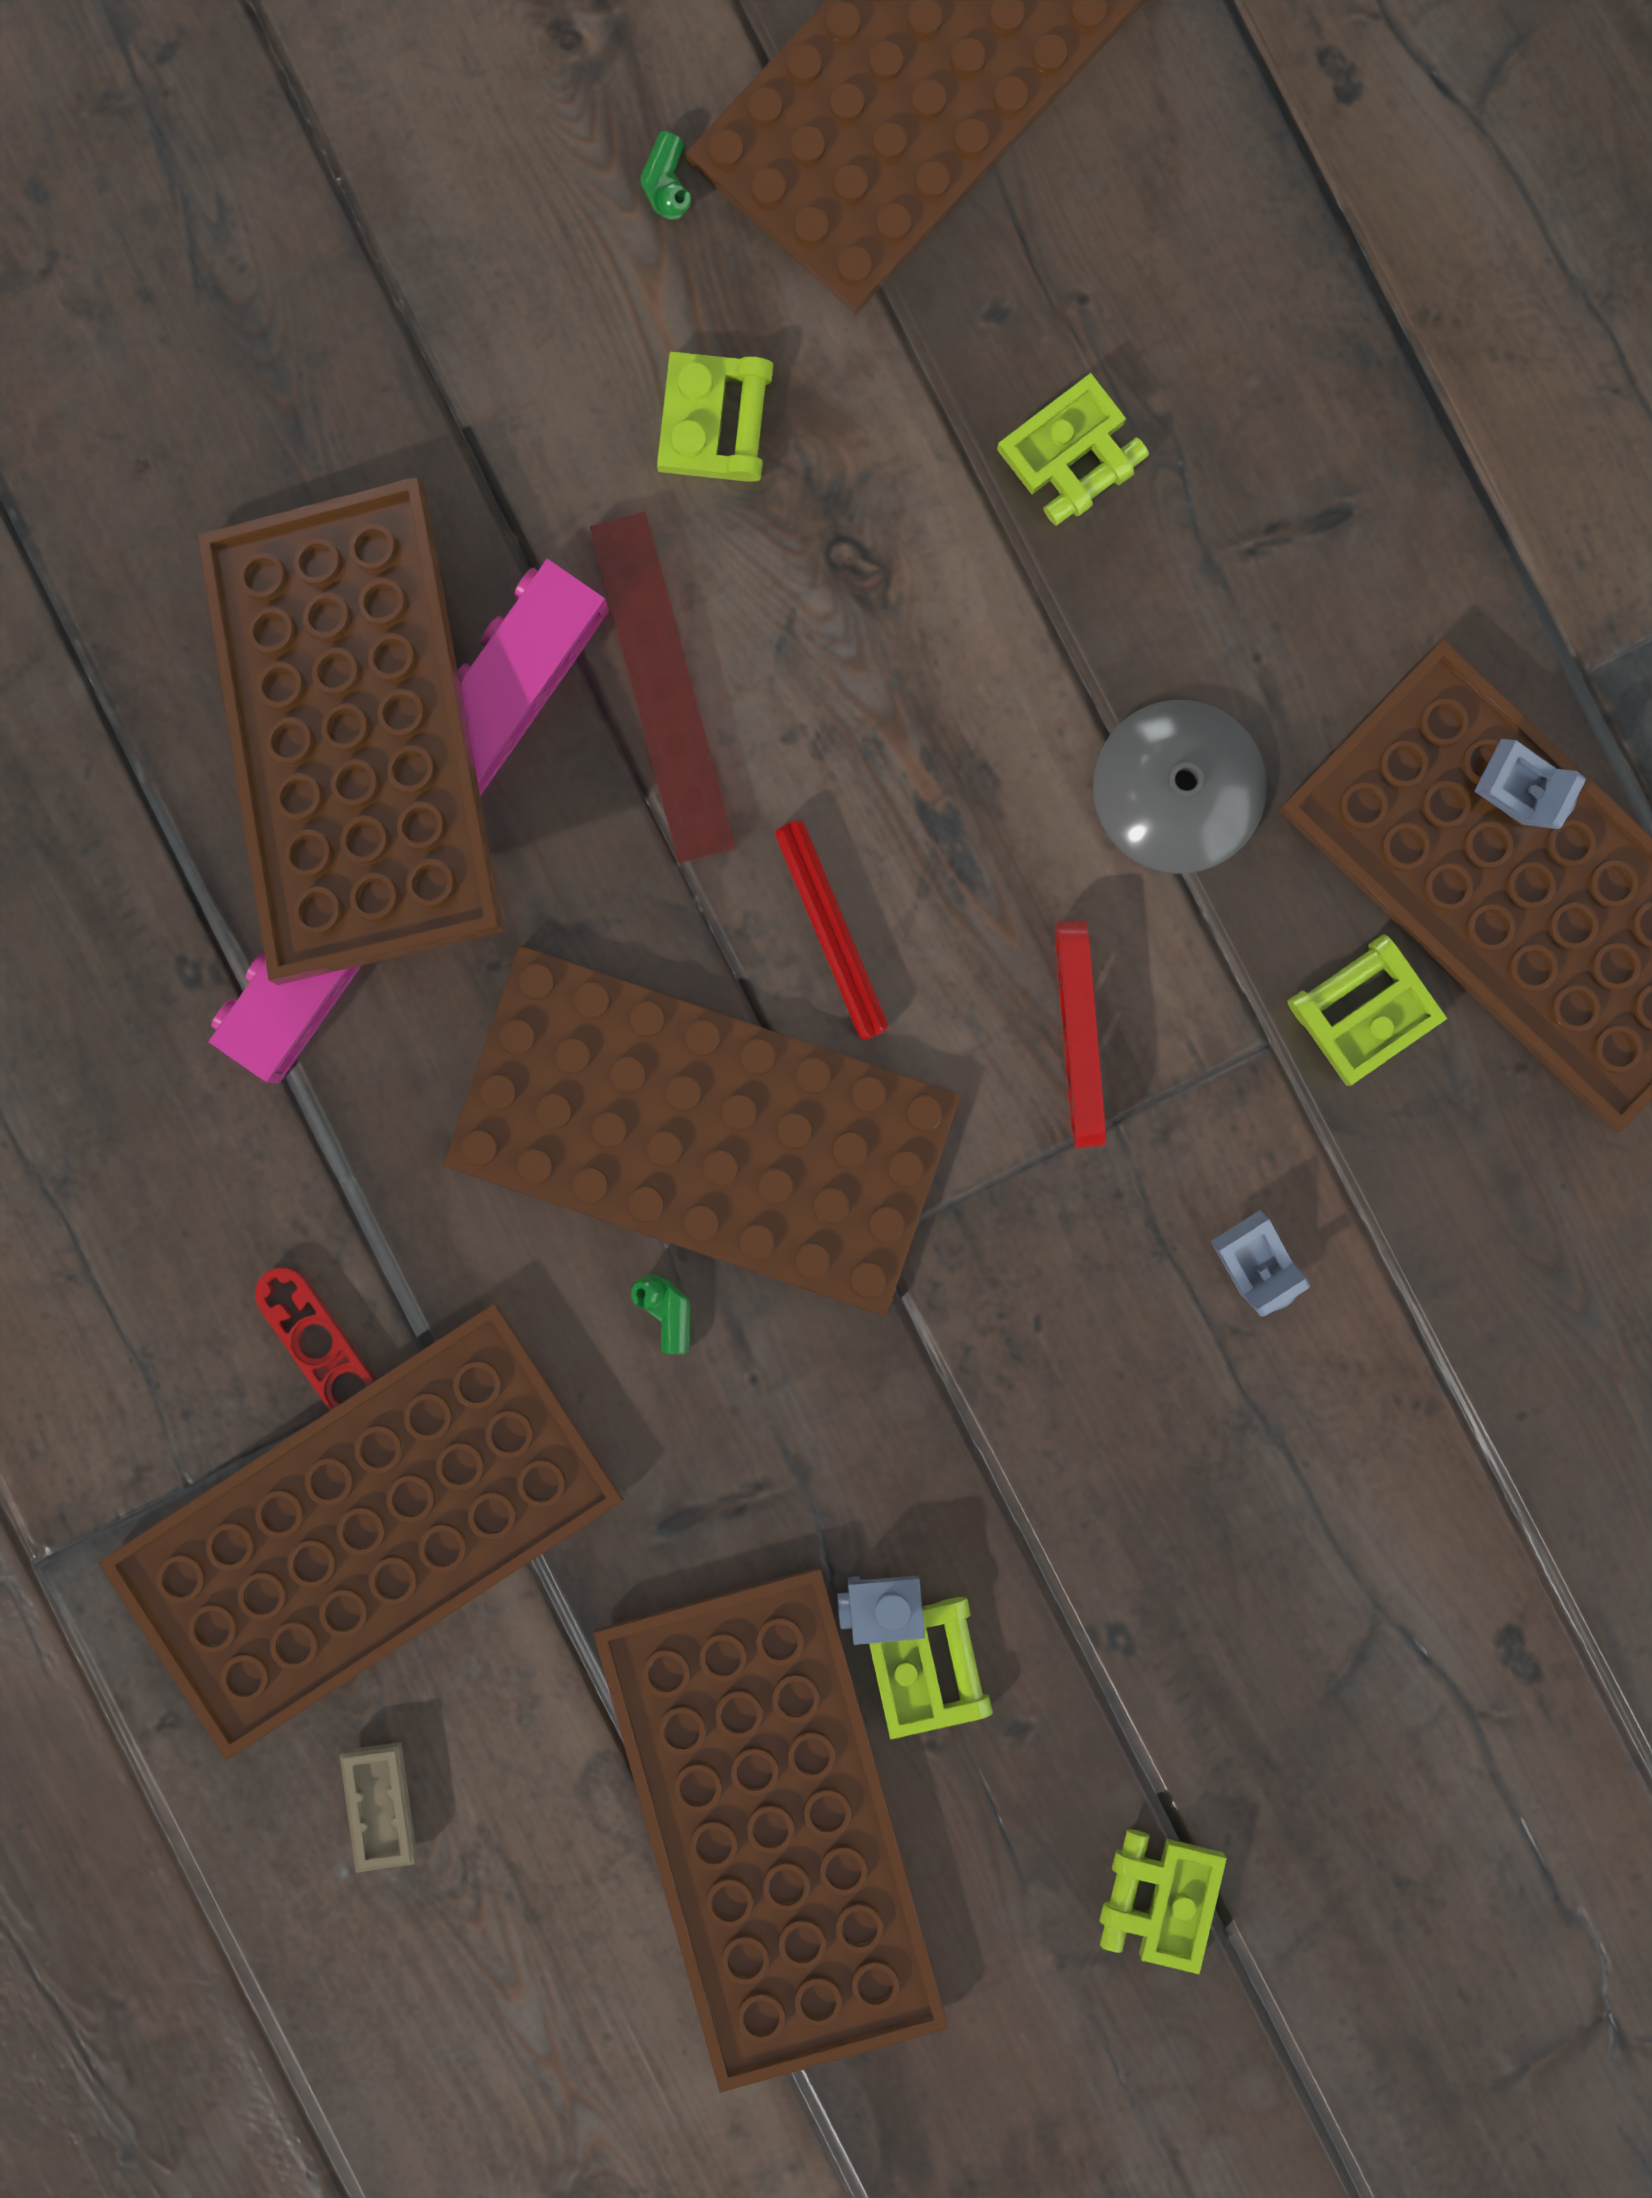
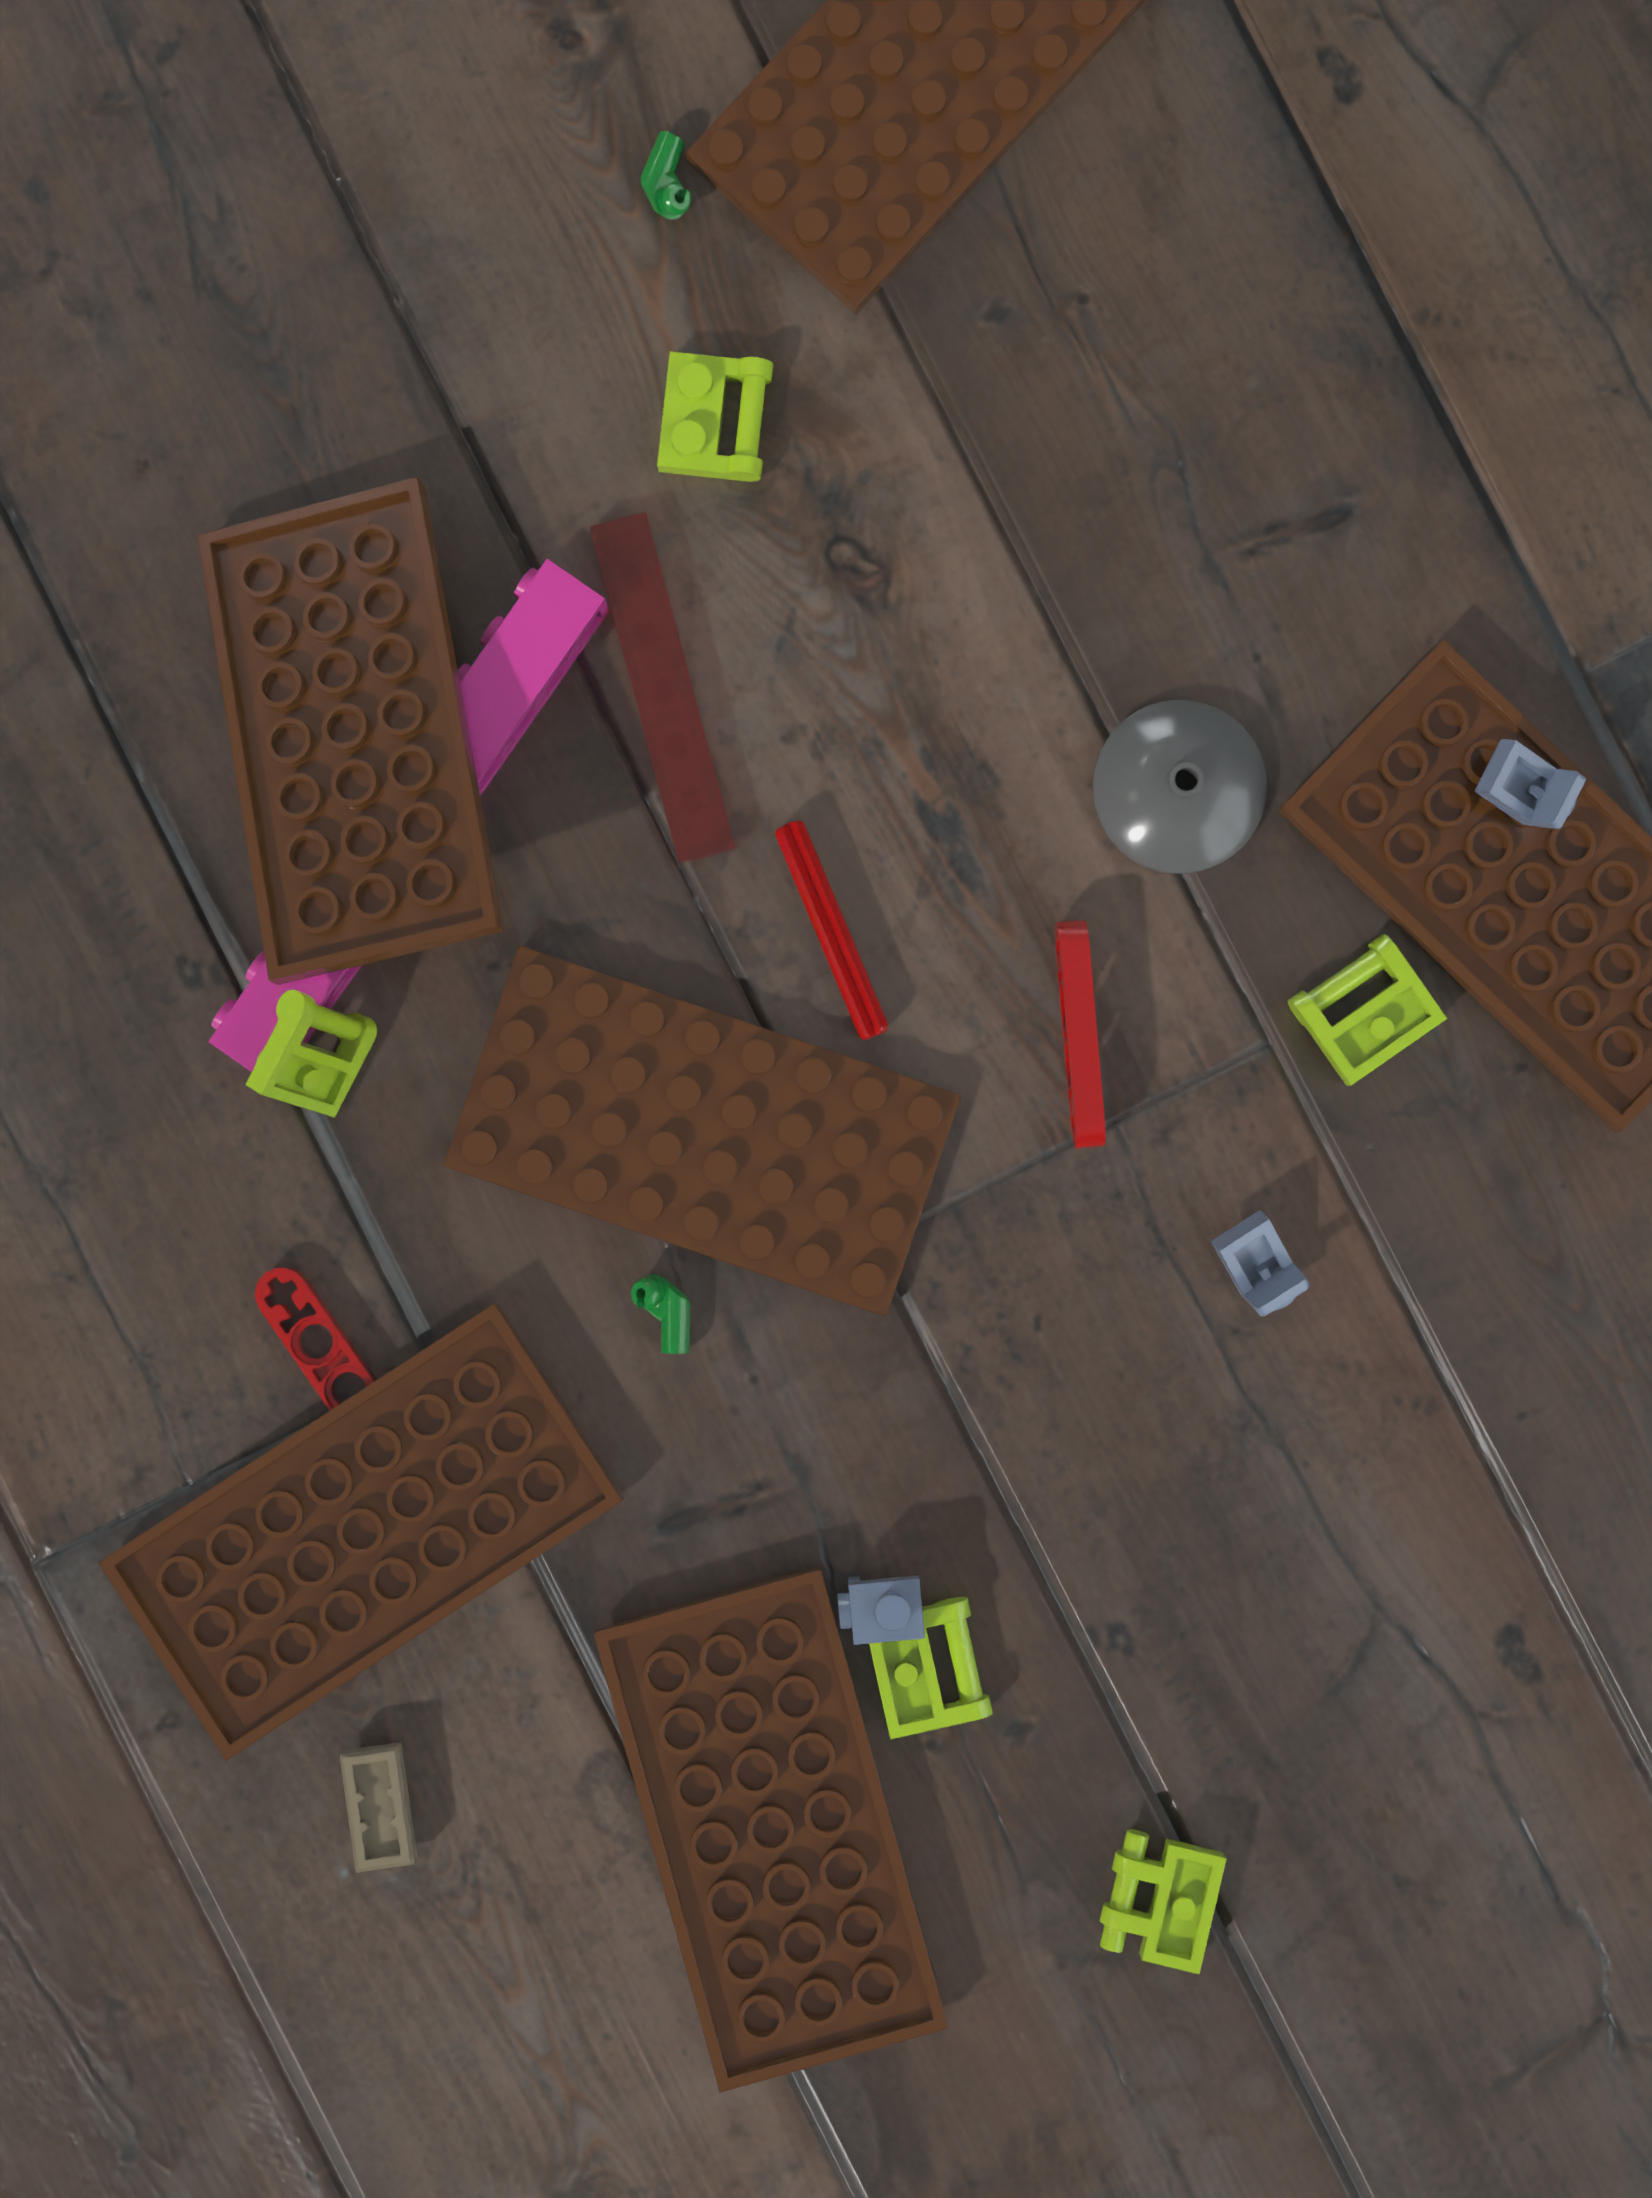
lime plate [997,373,1149,526] -> none
none -> lime plate [245,989,377,1118]

